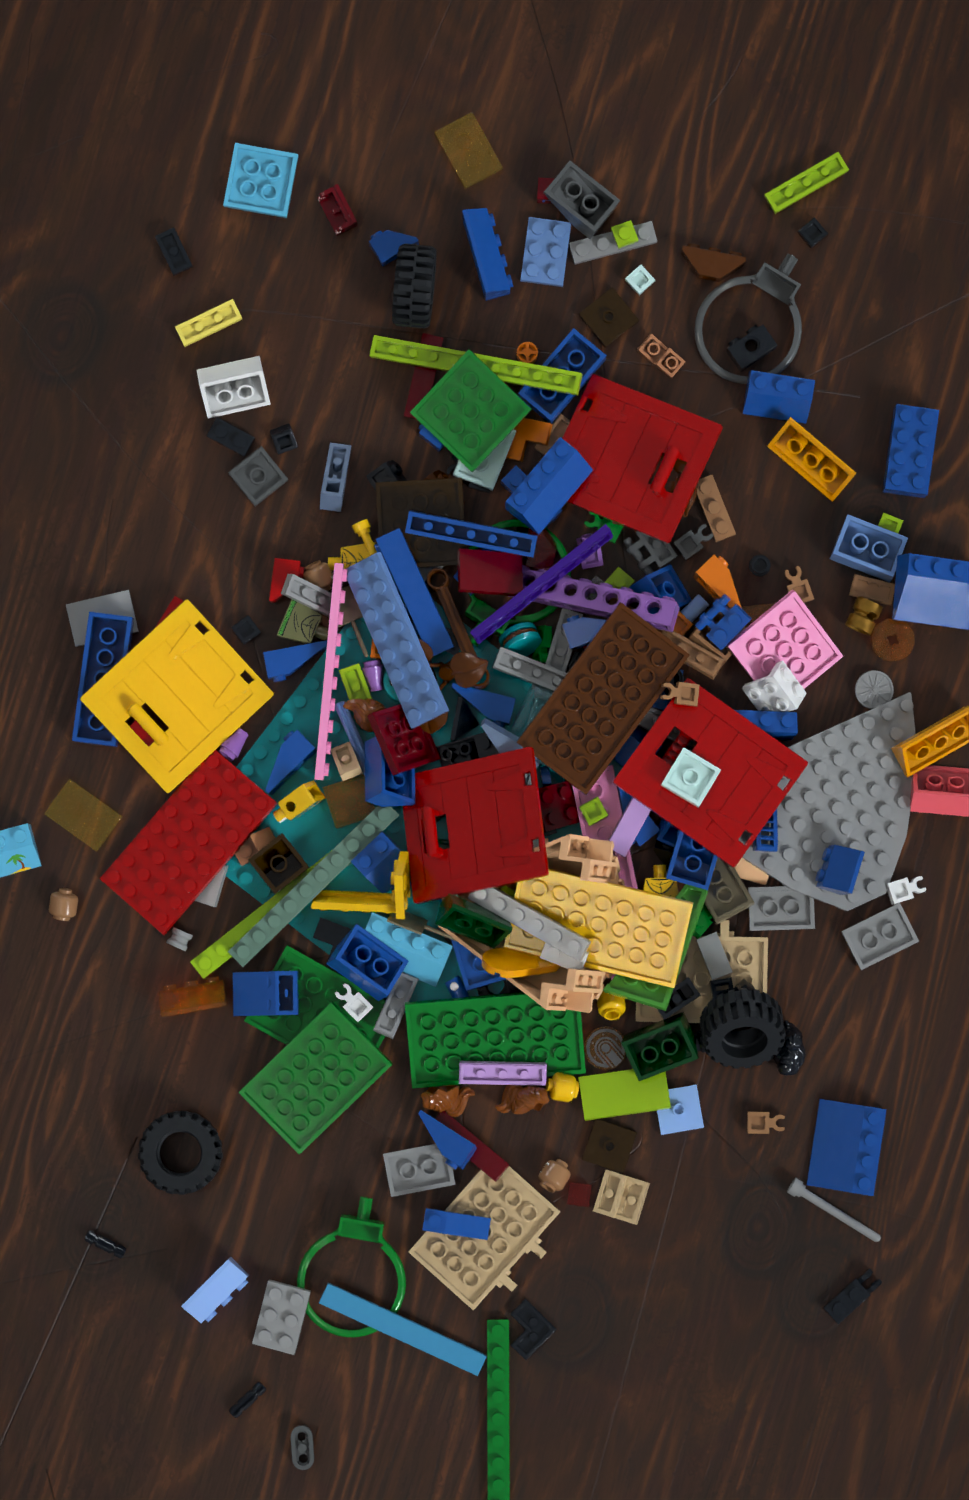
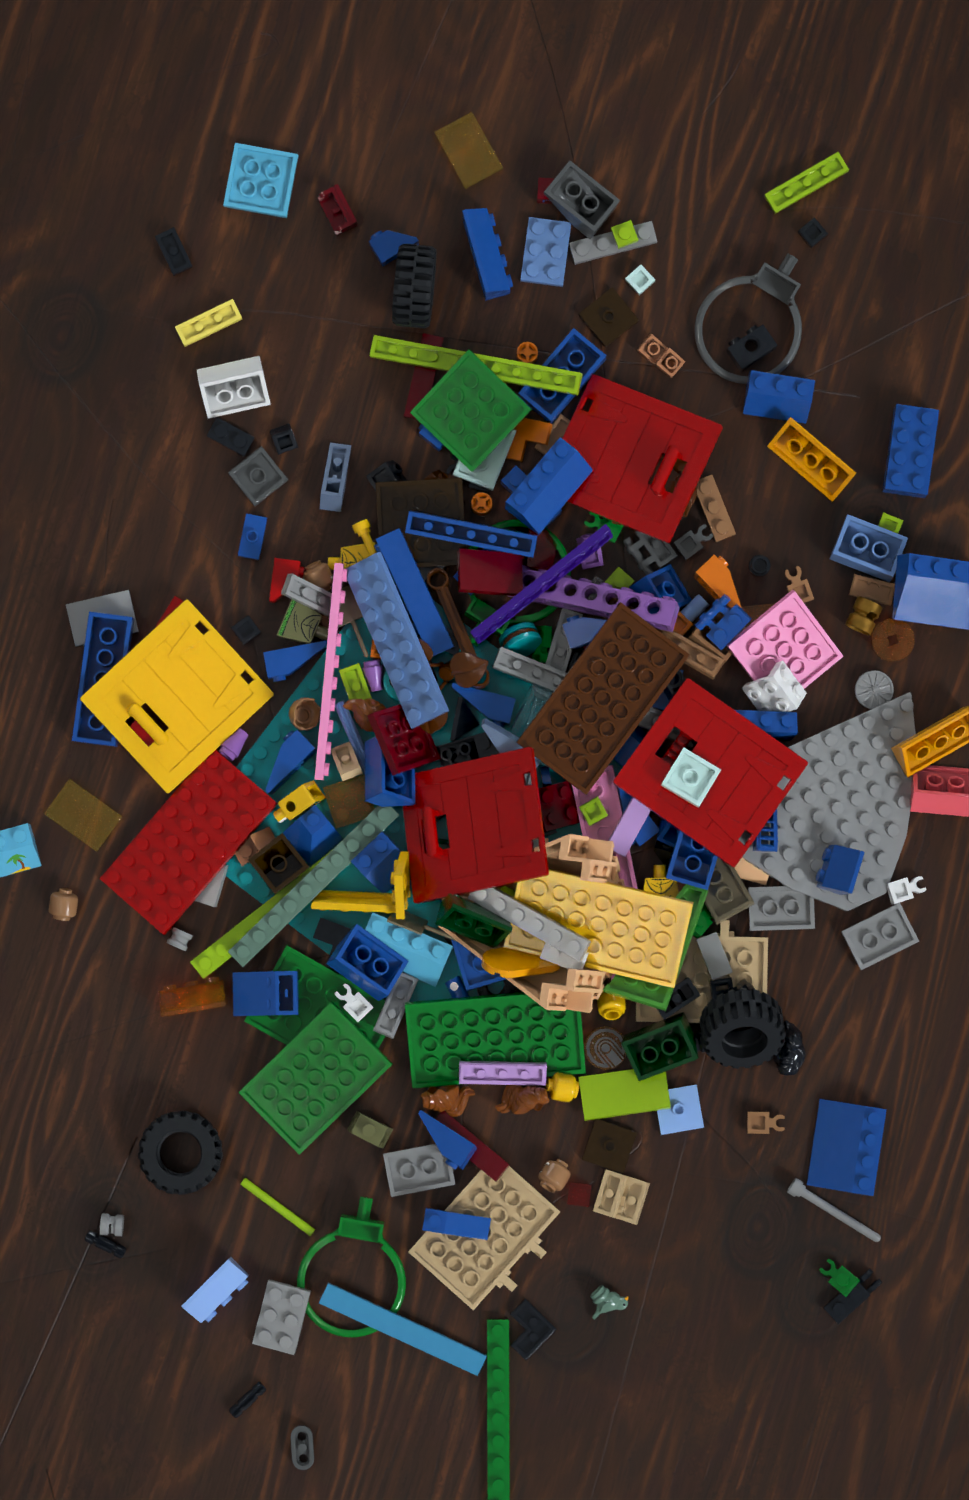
medium nougat plate [660,682,700,707] -> none
reddish brown slope [681,243,746,282] -> none
none -> light grey wheel [100,1213,124,1237]
none -> blue plate [238,514,268,560]
none -> lime bar [240,1178,315,1236]
none -> blue slope [283,805,343,866]
none -> medium nougat hair [288,698,321,731]
none -> olive torso [347,1111,393,1149]
none -> orange wheel [471,492,493,516]
none -> sand green animal [590,1285,629,1320]
none -> green plate [819,1259,860,1297]

